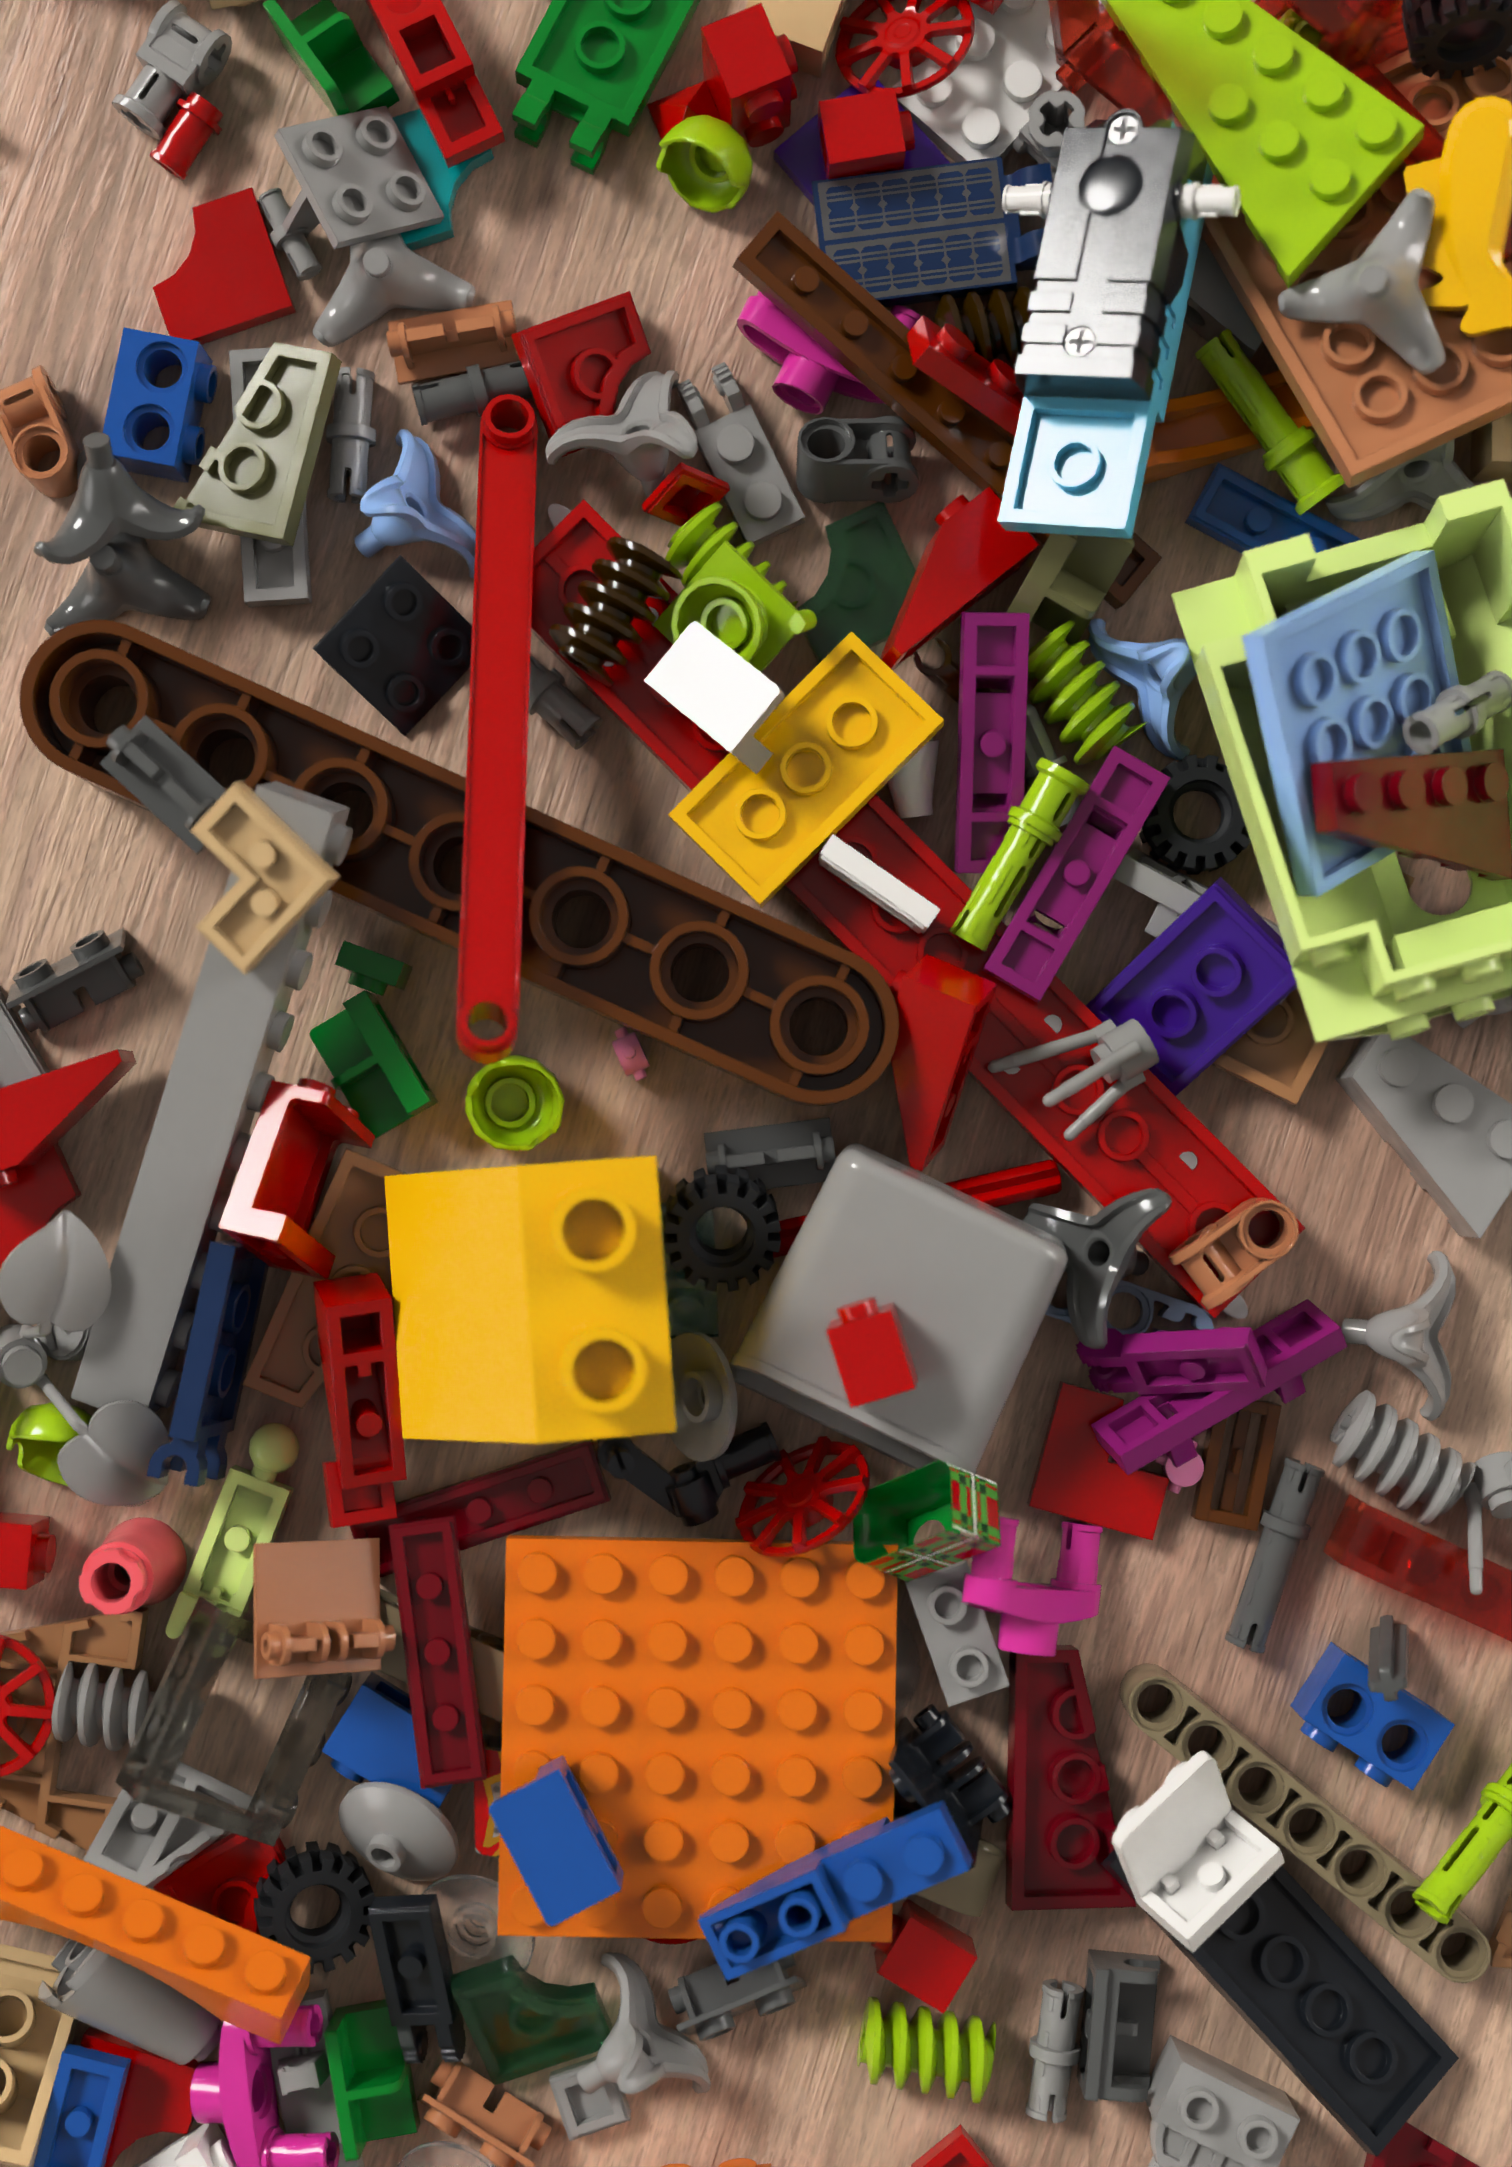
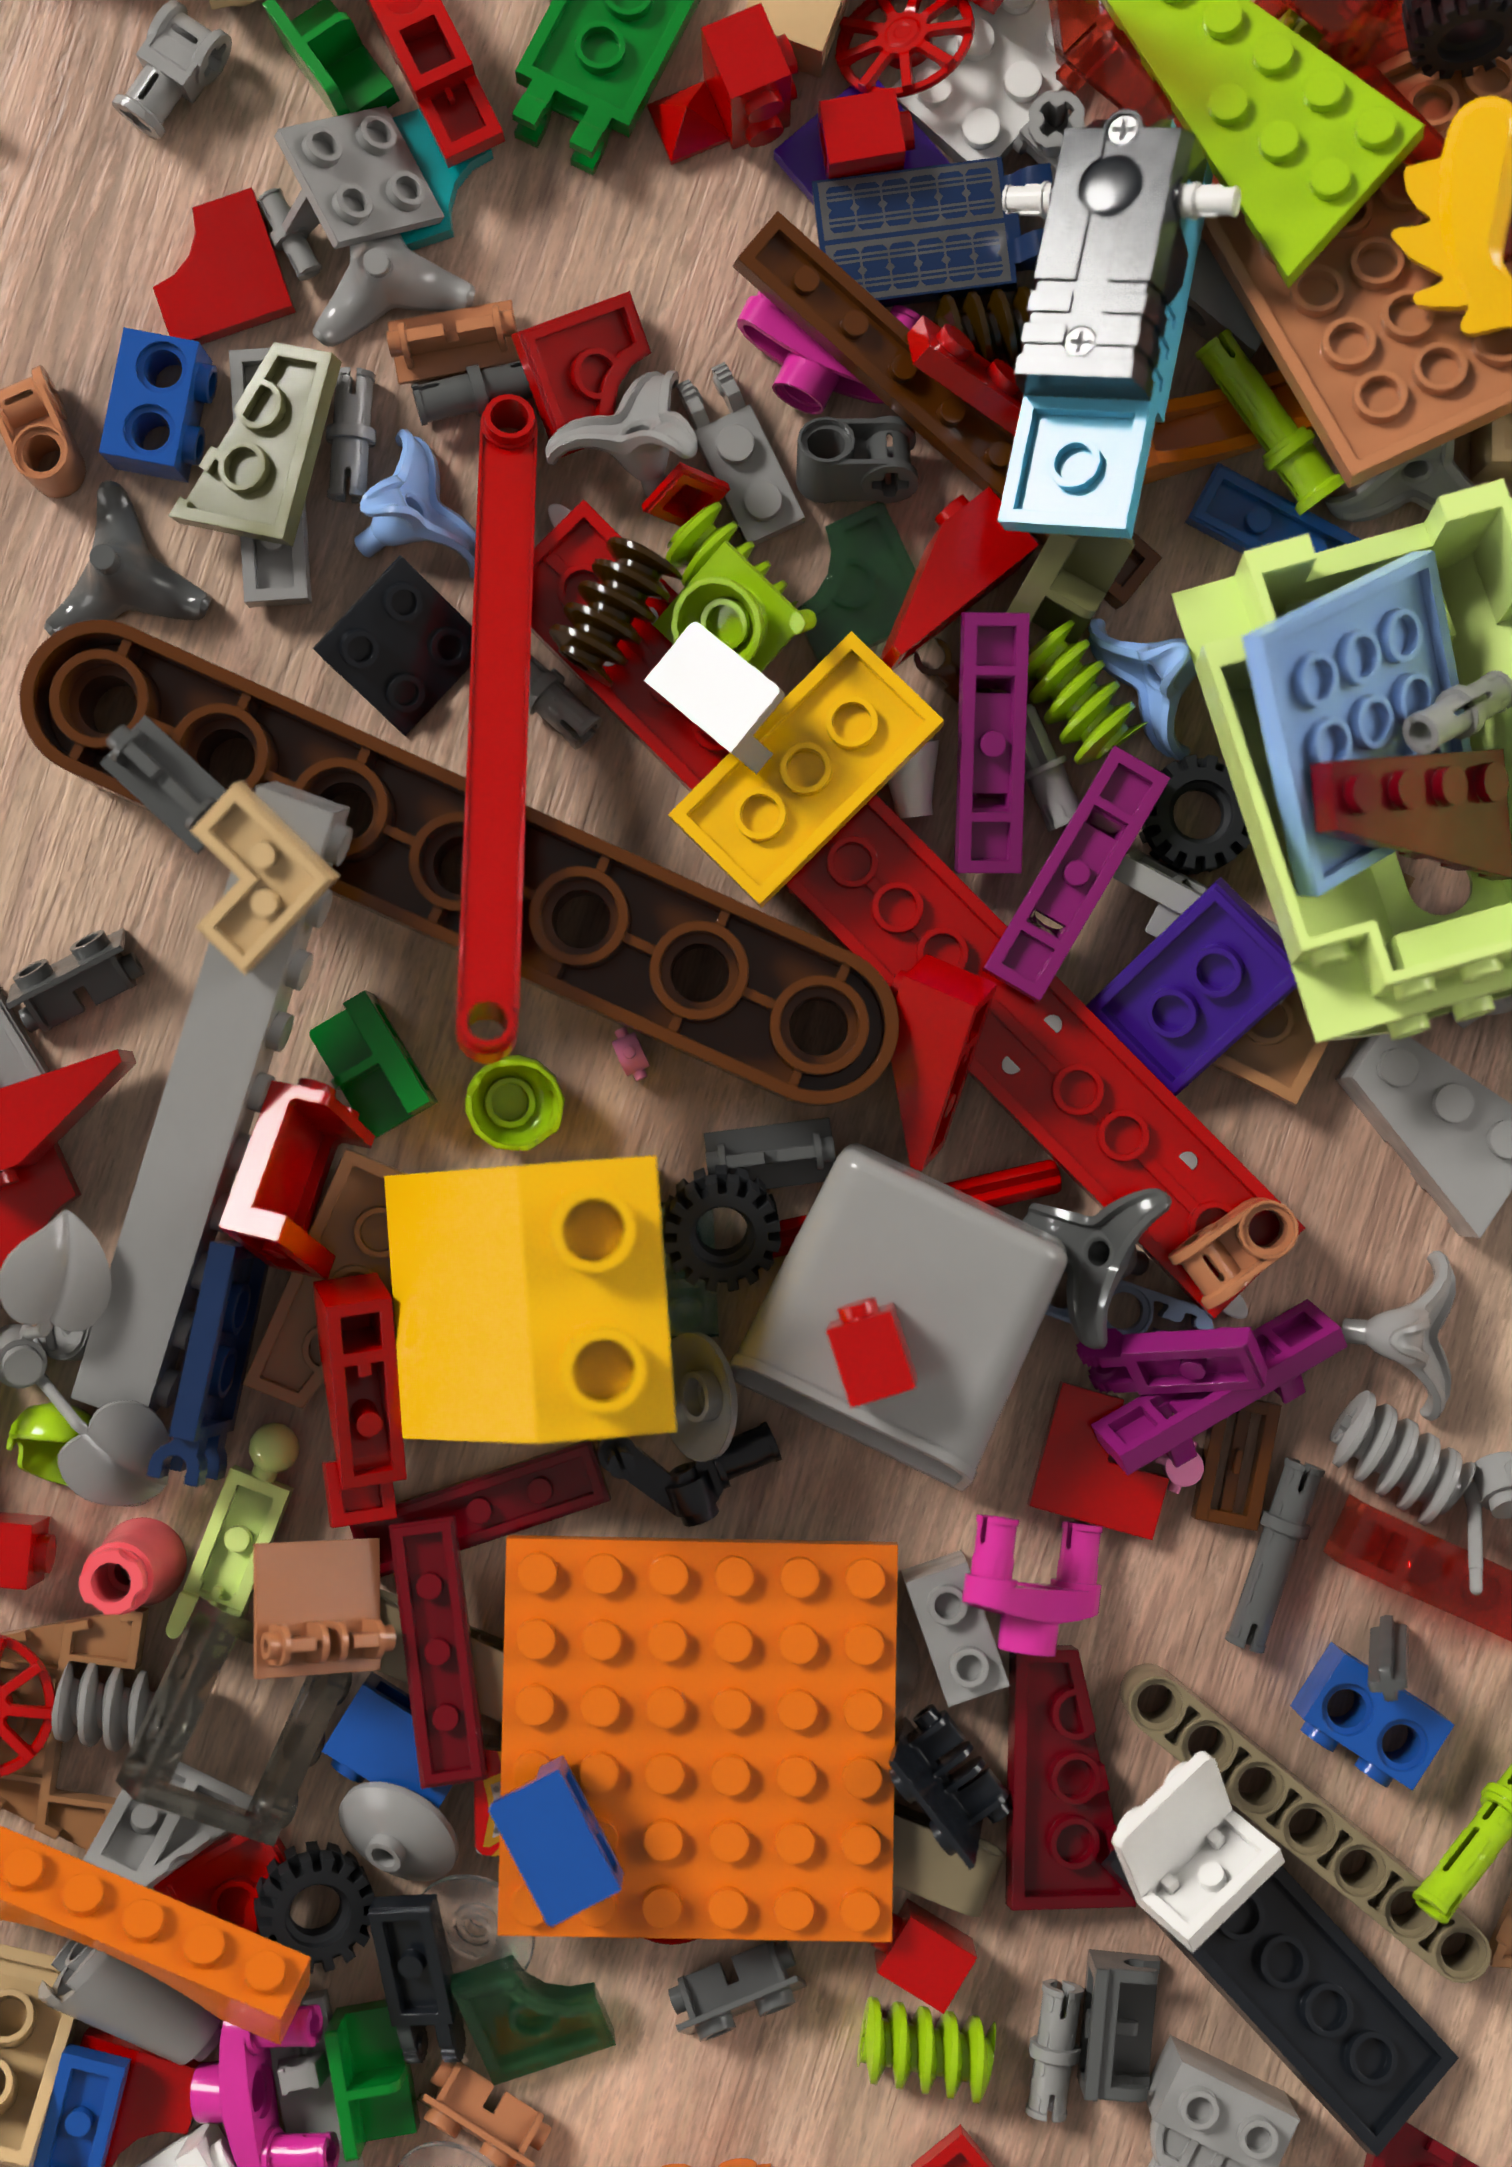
dark grey piece [34,432,205,564] -> none
red pin [149,91,224,181] -> none
green plate [335,940,413,996] -> none
light grey tile [549,2056,631,2141] -> none
light grey piece [577,1952,711,2094] -> none
lime hair [656,115,753,213] -> none
blue slope [697,1800,973,1981] -> none
red wheel [735,1436,870,1558] -> none
white tile [818,835,941,934] -> none
piece [853,1461,1001,1582] -> none
lime pin [949,757,1091,952] -> none
light grey plant [988,1018,1159,1141] -> none
light grey piece [1278,188,1446,375] -> none

